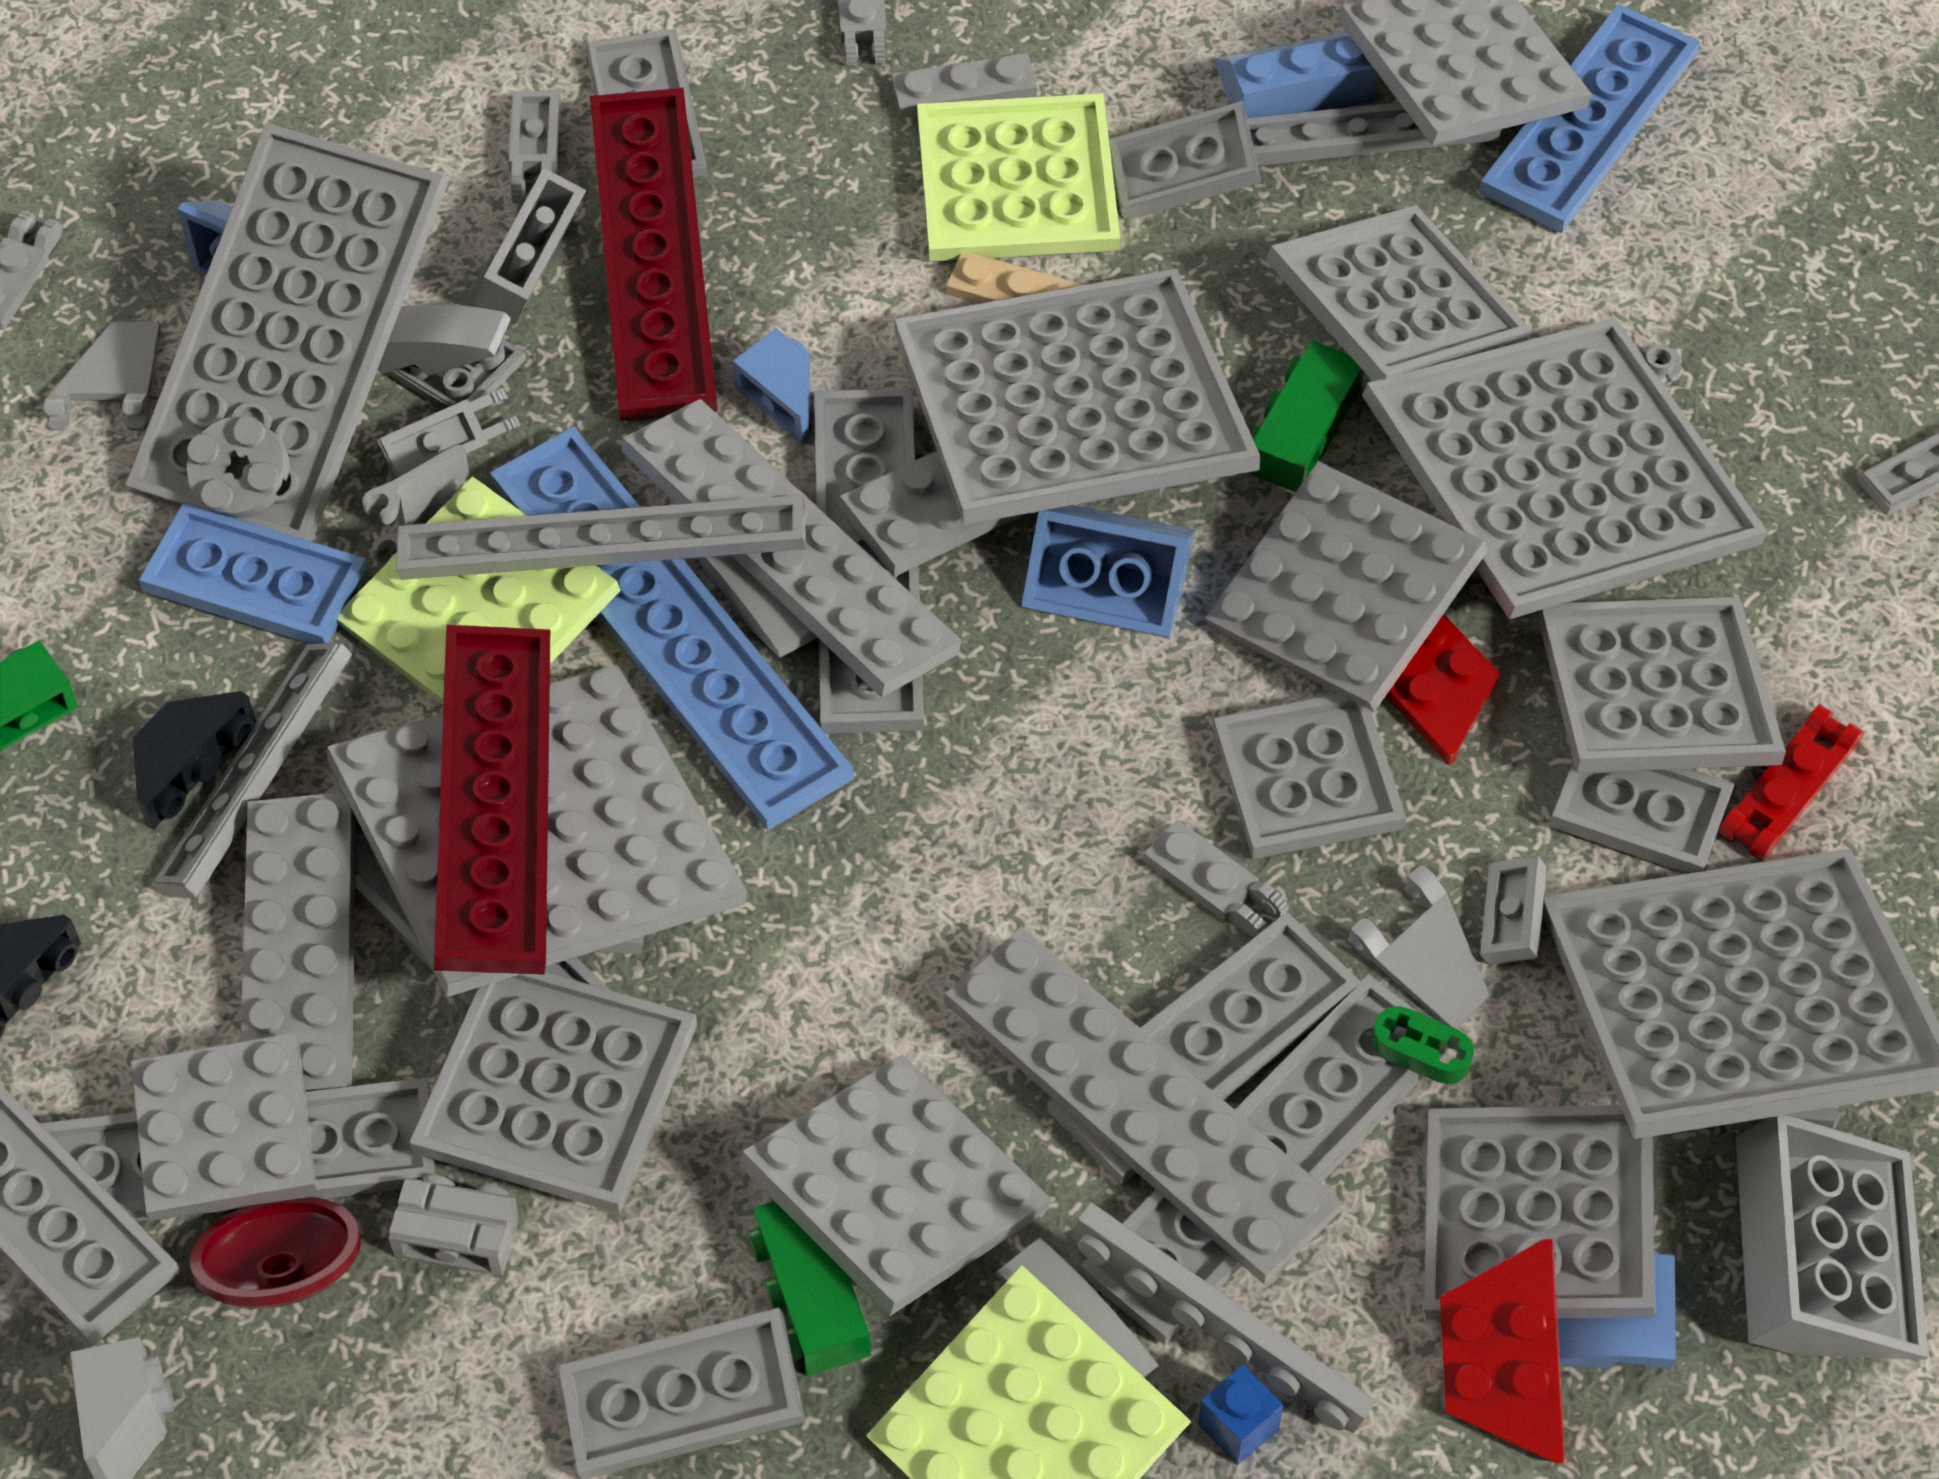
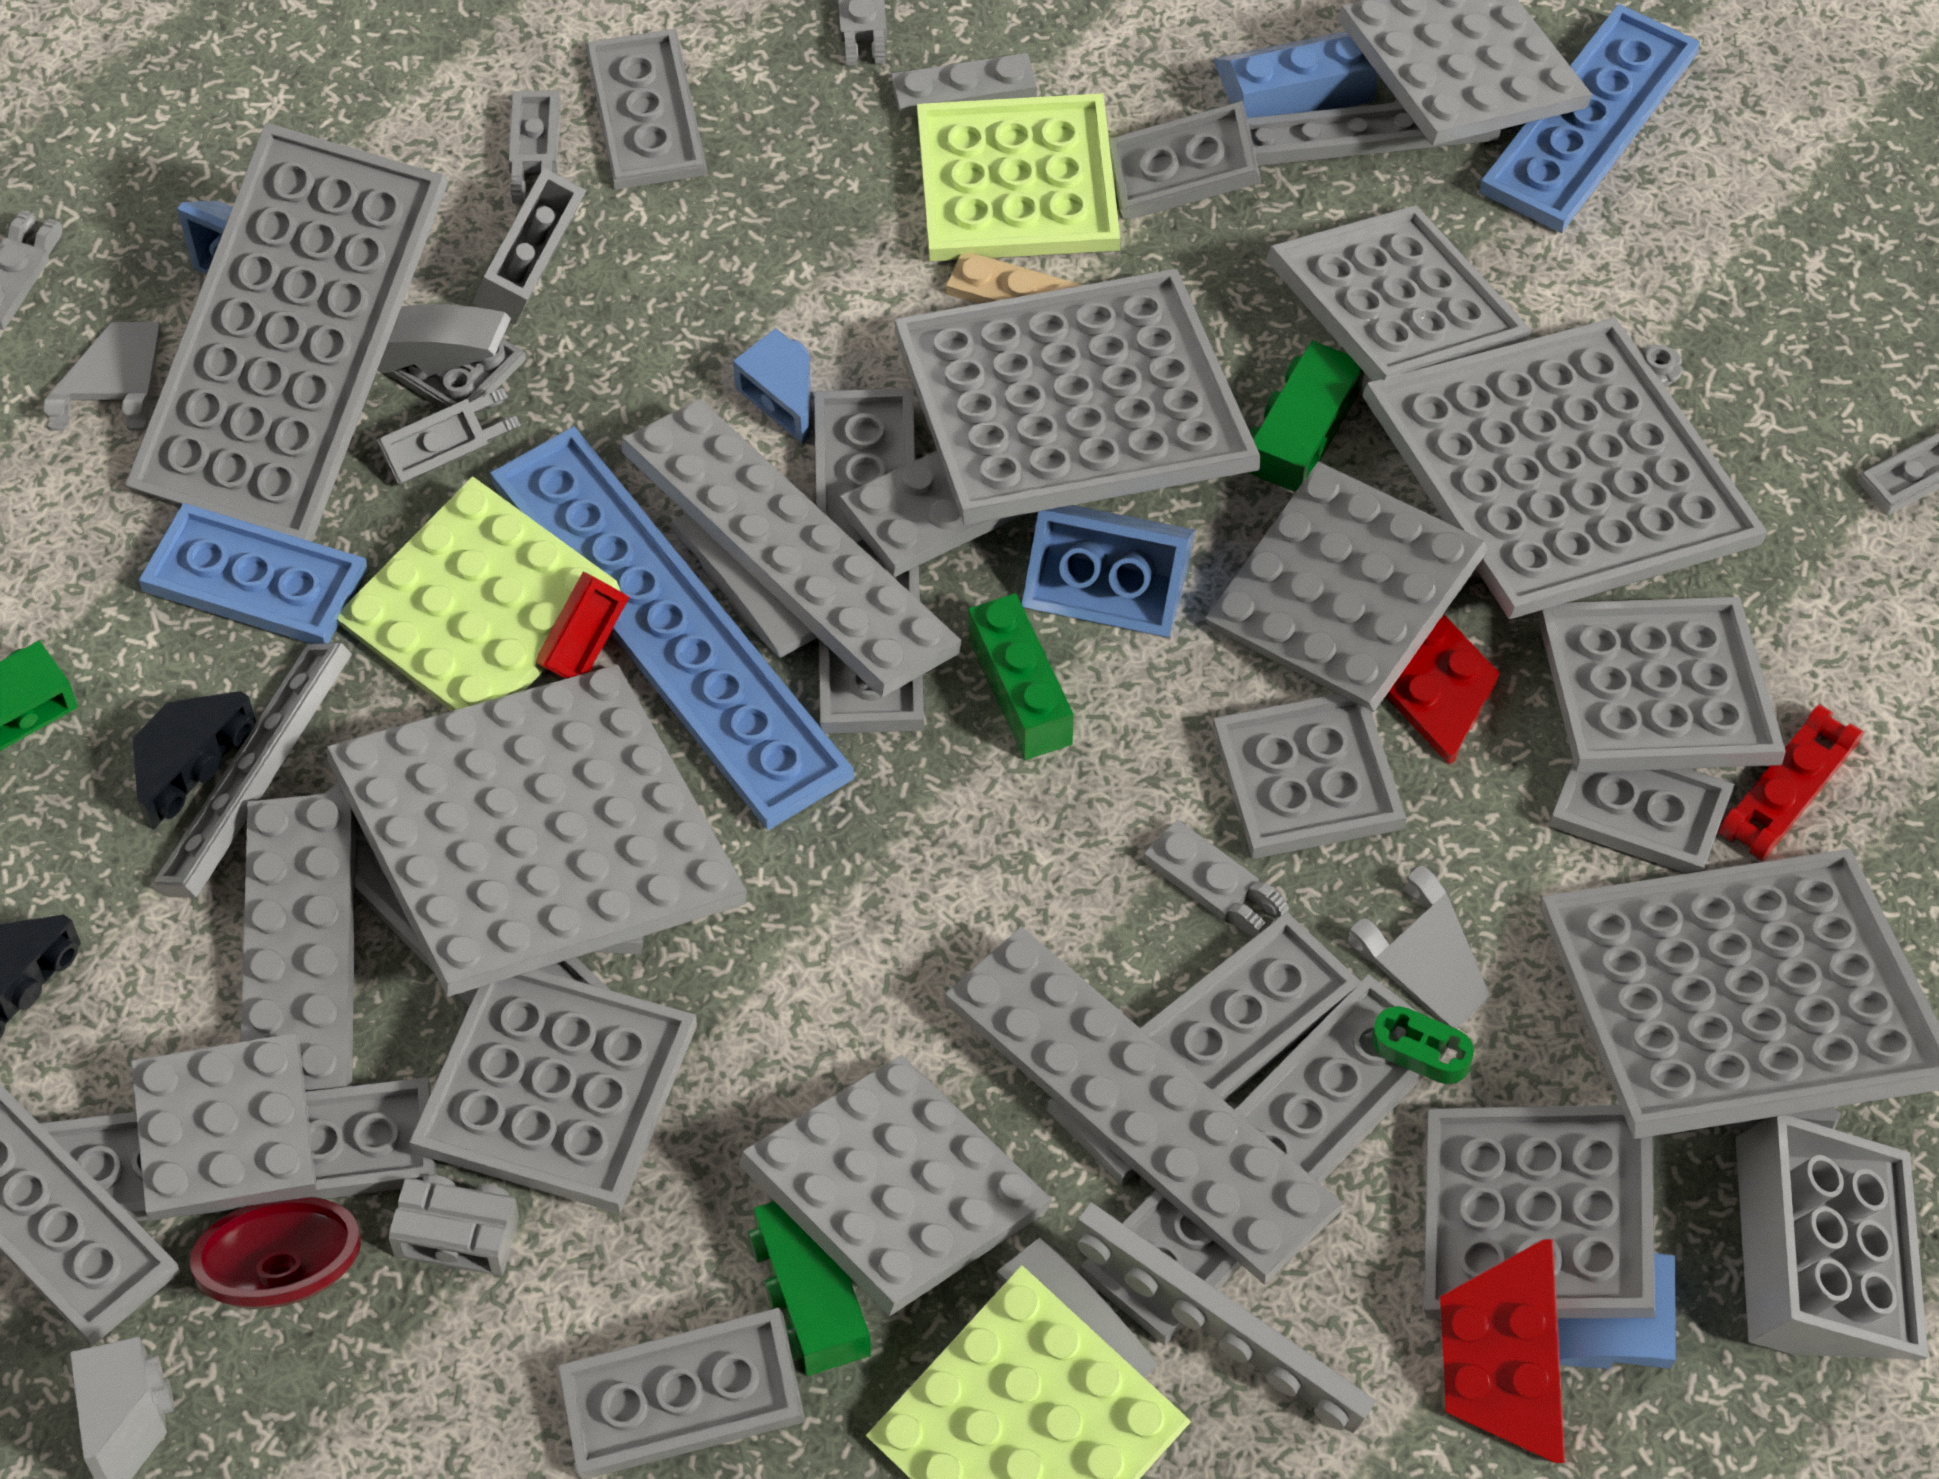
light grey plate [187,416,290,518] -> none
light grey flag [362,444,470,560] -> none
light grey plate [396,495,806,580] -> none
dark red plate [433,624,551,975] -> none
dark red plate [590,87,718,421] -> none
blue brick [1198,1365,1283,1465] -> none
light grey plate [1480,856,1547,965] -> none
none -> red tile [536,571,630,679]
none -> green brick [968,593,1074,761]

